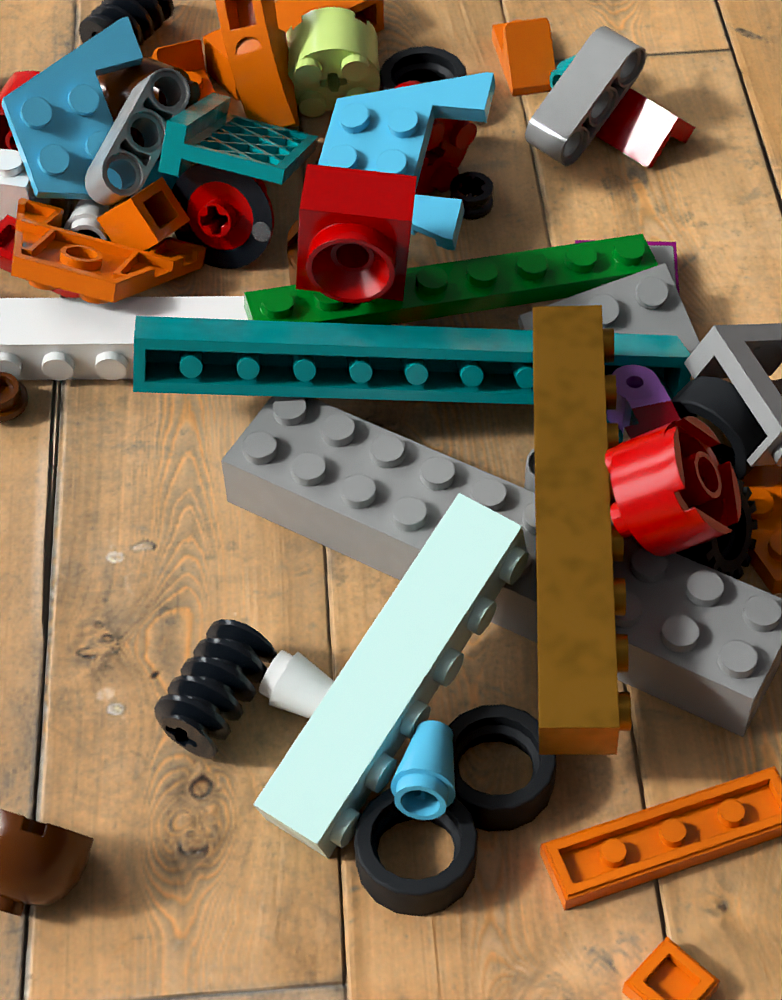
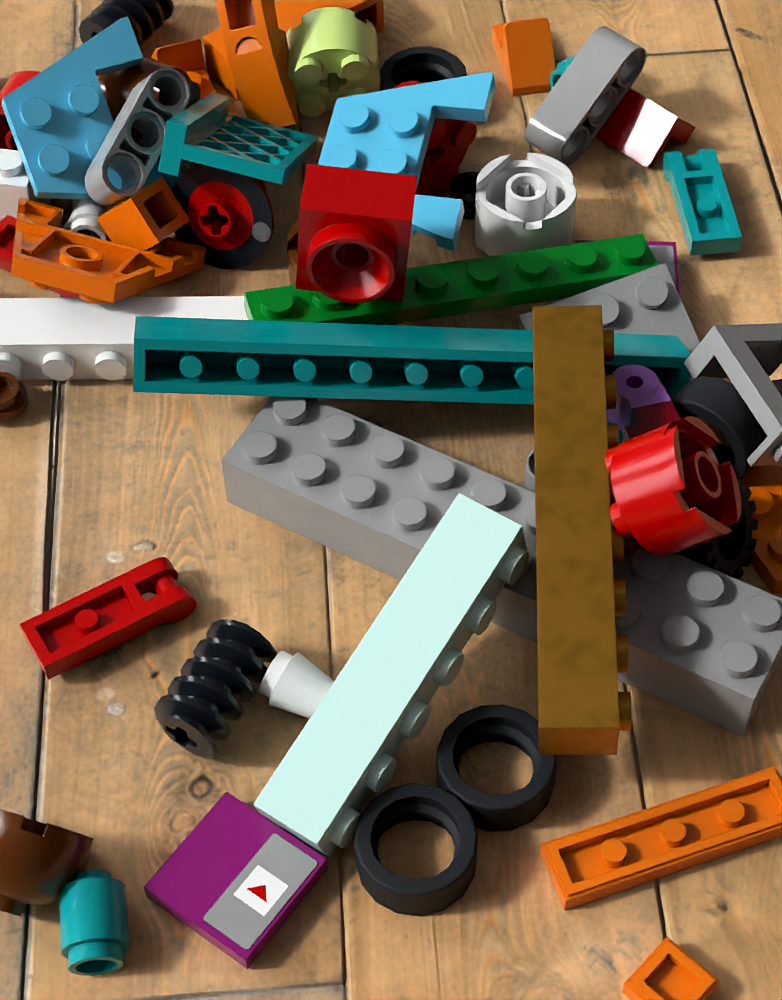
medium azure cone [390,720,455,820] -> none
none -> red plate [20,557,197,680]
none -> teal brick [59,869,129,976]
none -> magenta tile [144,791,328,969]
none -> white brick [474,153,577,256]
none -> teal plate [663,148,742,256]

